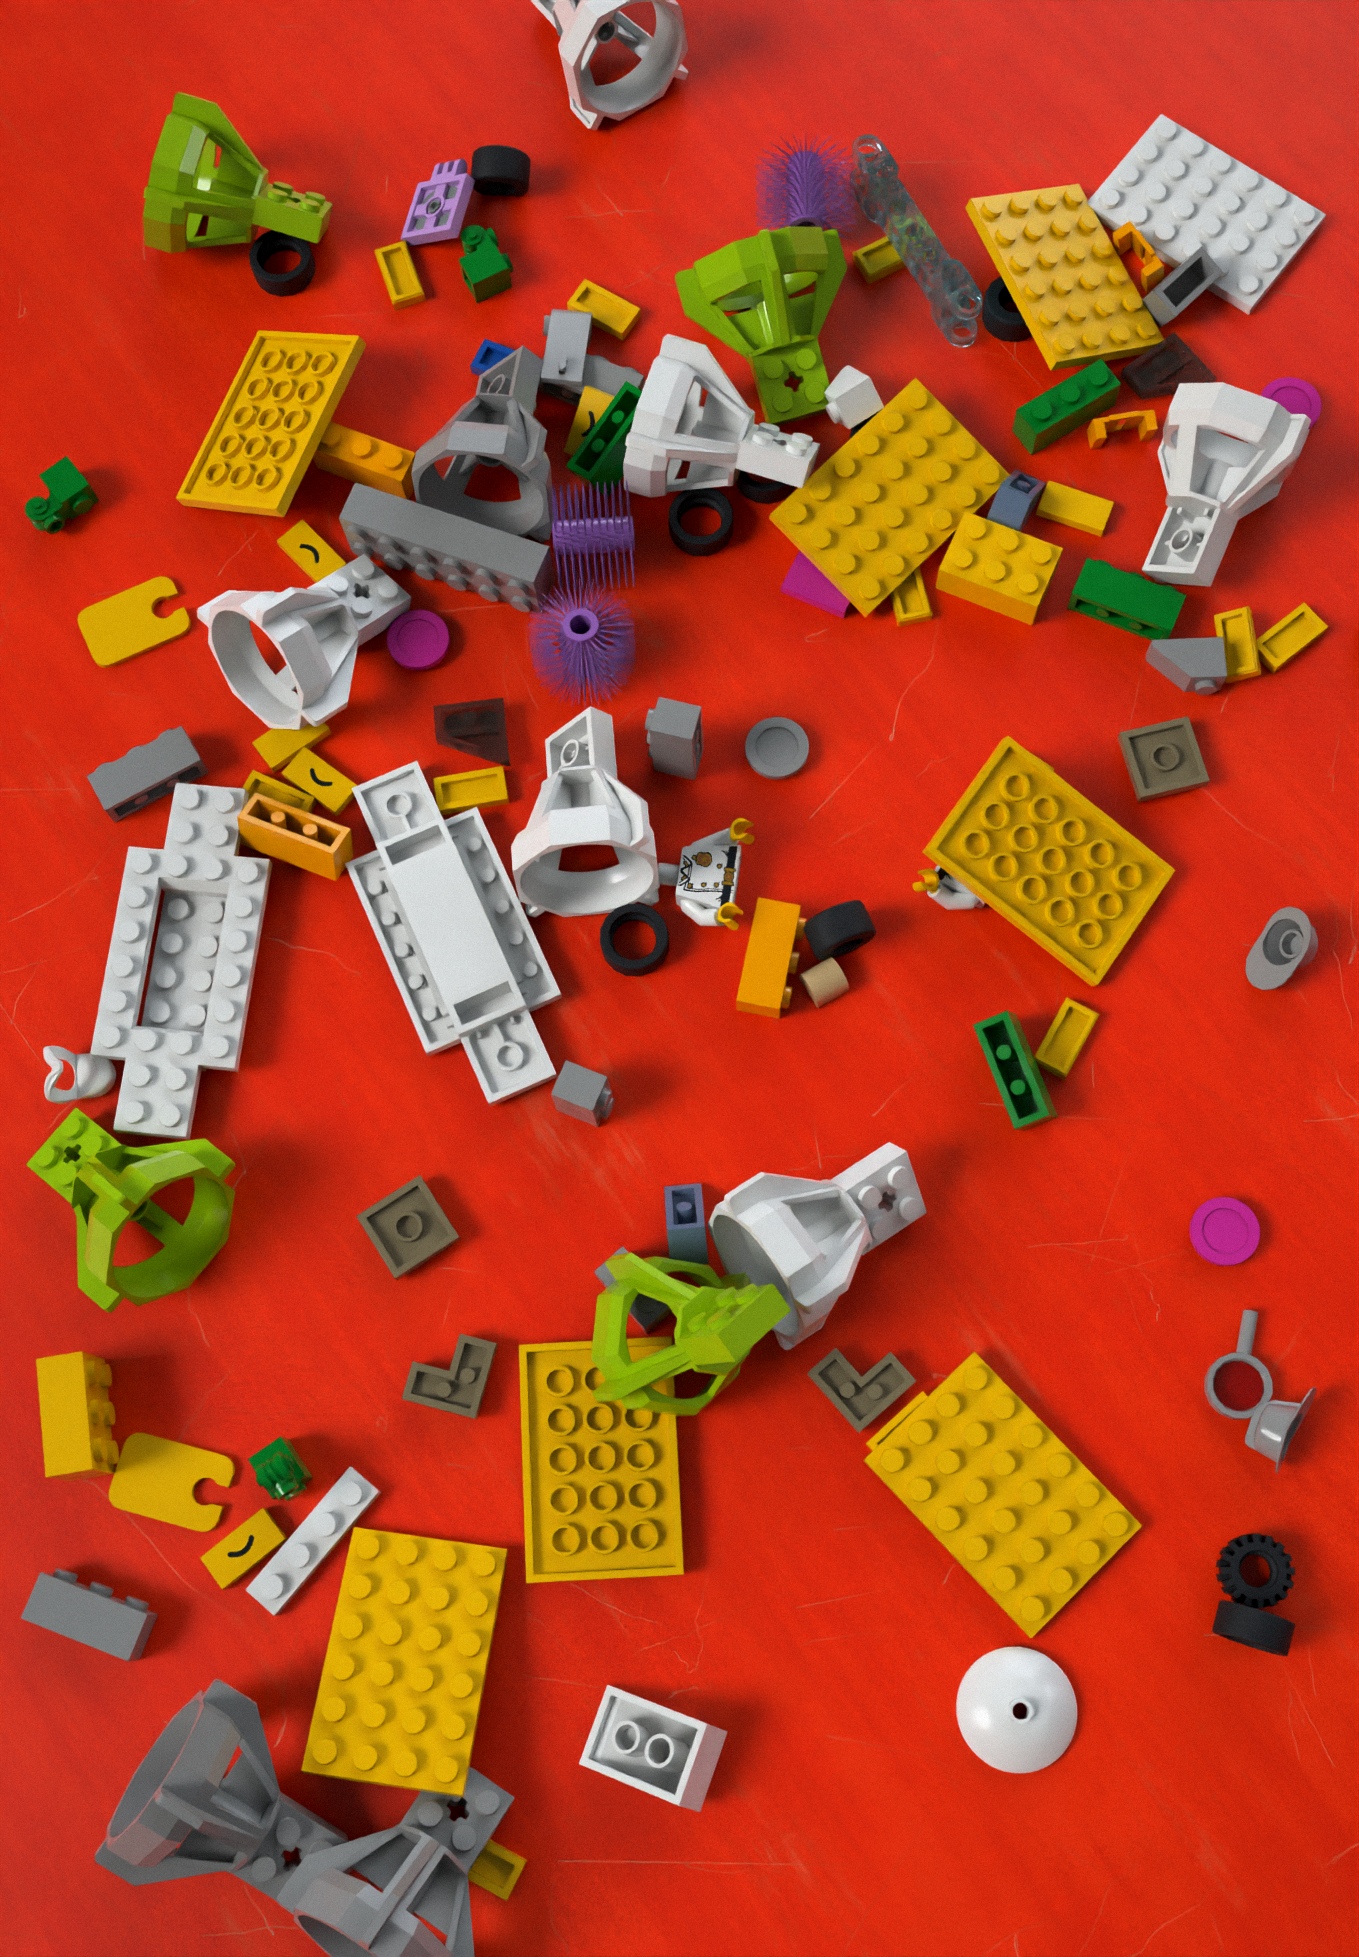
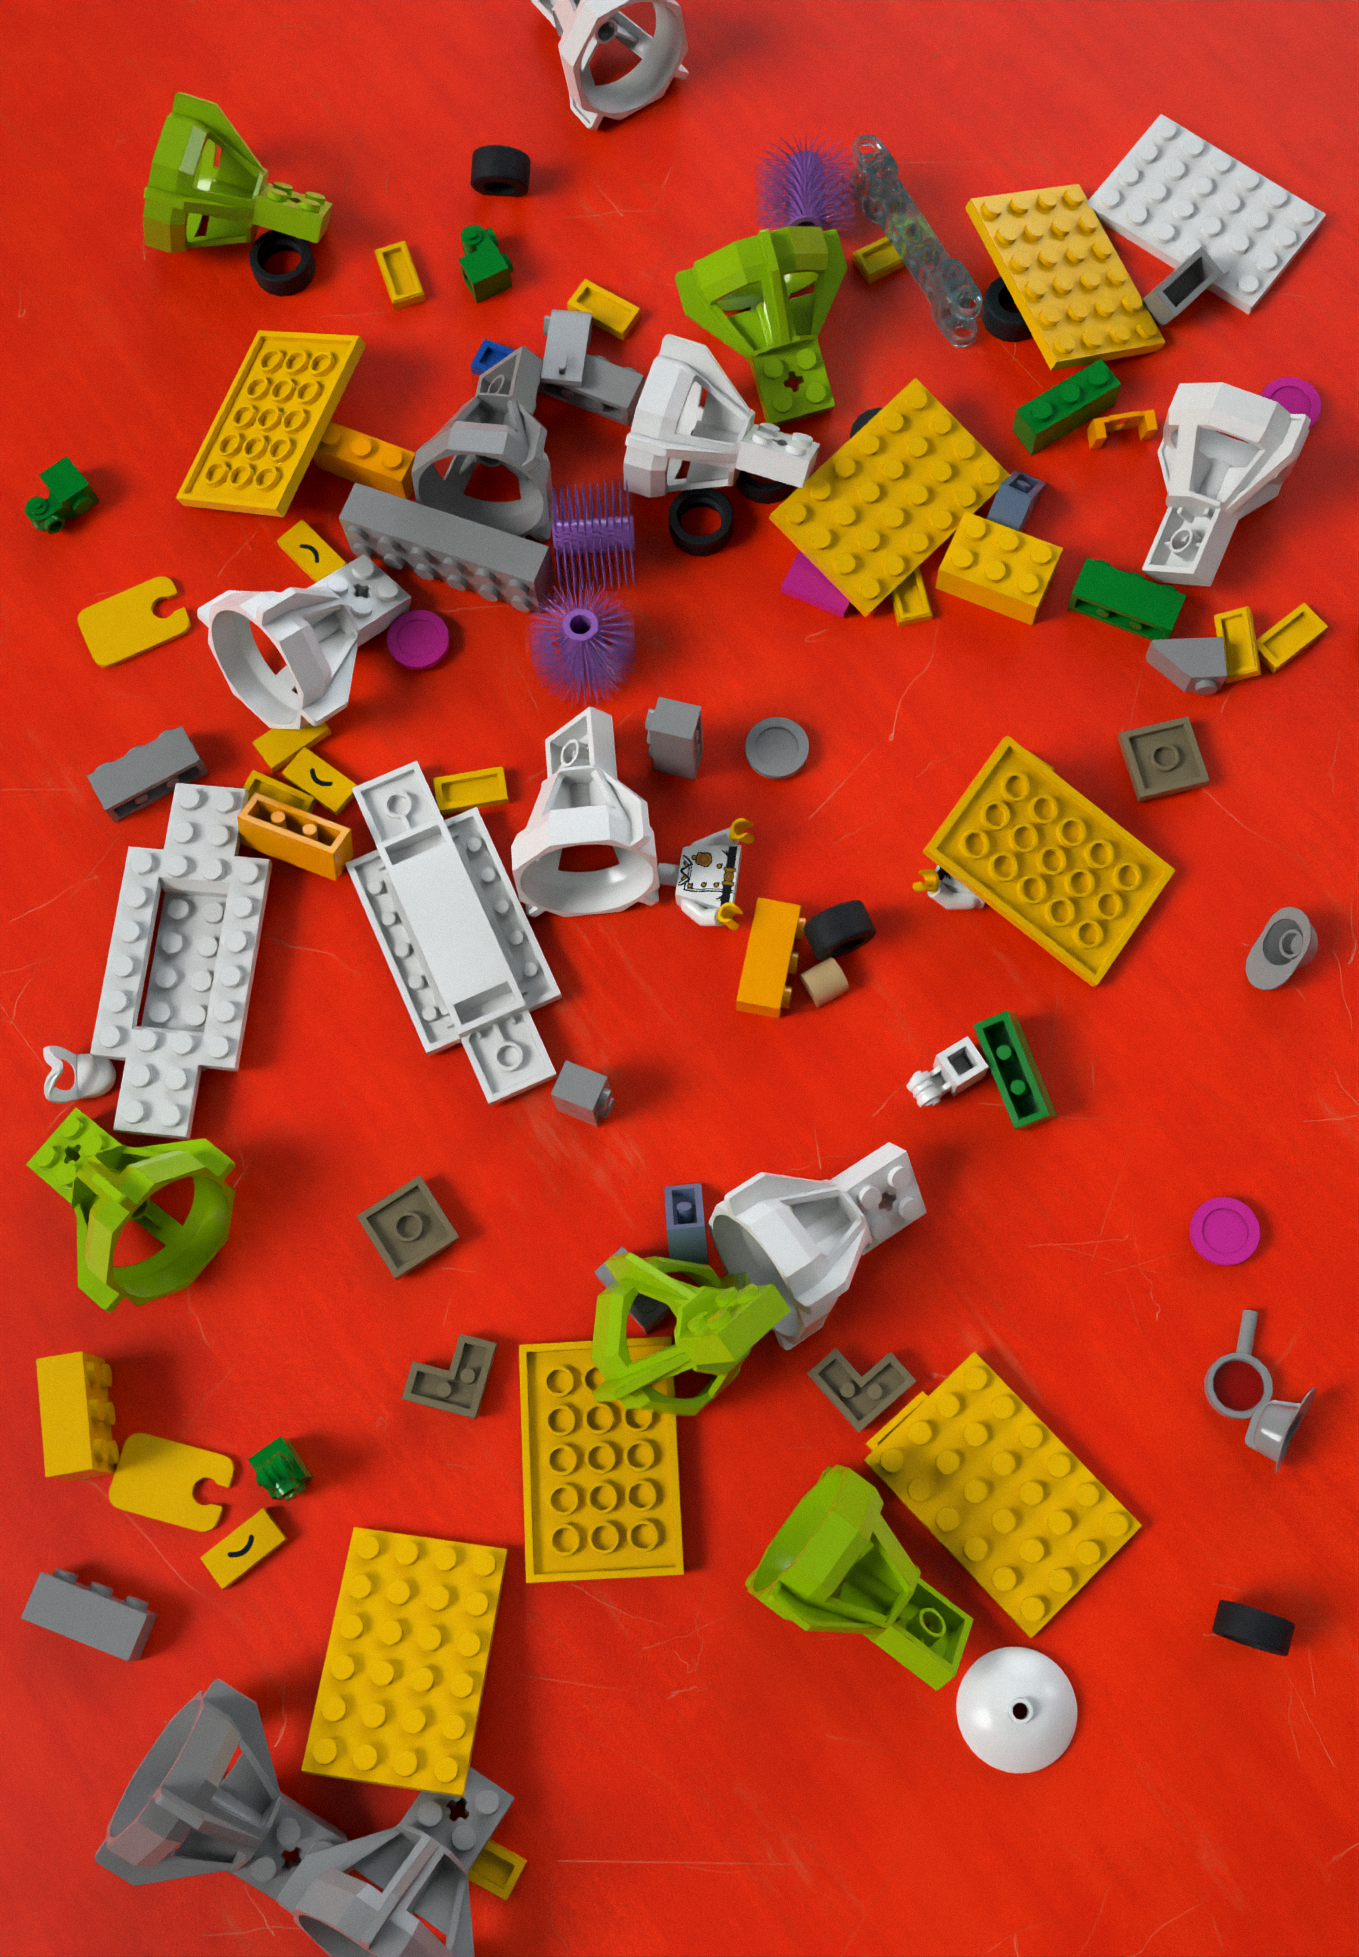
white plate [245,1466,381,1616] -> none
lavender piece [400,159,475,246] -> none
clear smoke wing [433,698,511,766] -> none
yellow tile [564,385,615,455] -> none
green brick [566,381,642,498] -> none
white slope [579,1685,727,1812] -> none
black tyre [600,904,669,976] -> none
white slope [824,365,884,429] -> none
yellow tile [1034,997,1099,1080] -> none
yellow tile [1036,480,1114,537] -> none
light orange piece [1113,221,1164,292] -> none
clear smoke wing [1120,332,1217,400] -> none
black tyre [1216,1534,1295,1608] -> none
none -> lime plate [745,1464,974,1691]
none -> white brick [906,1036,989,1108]

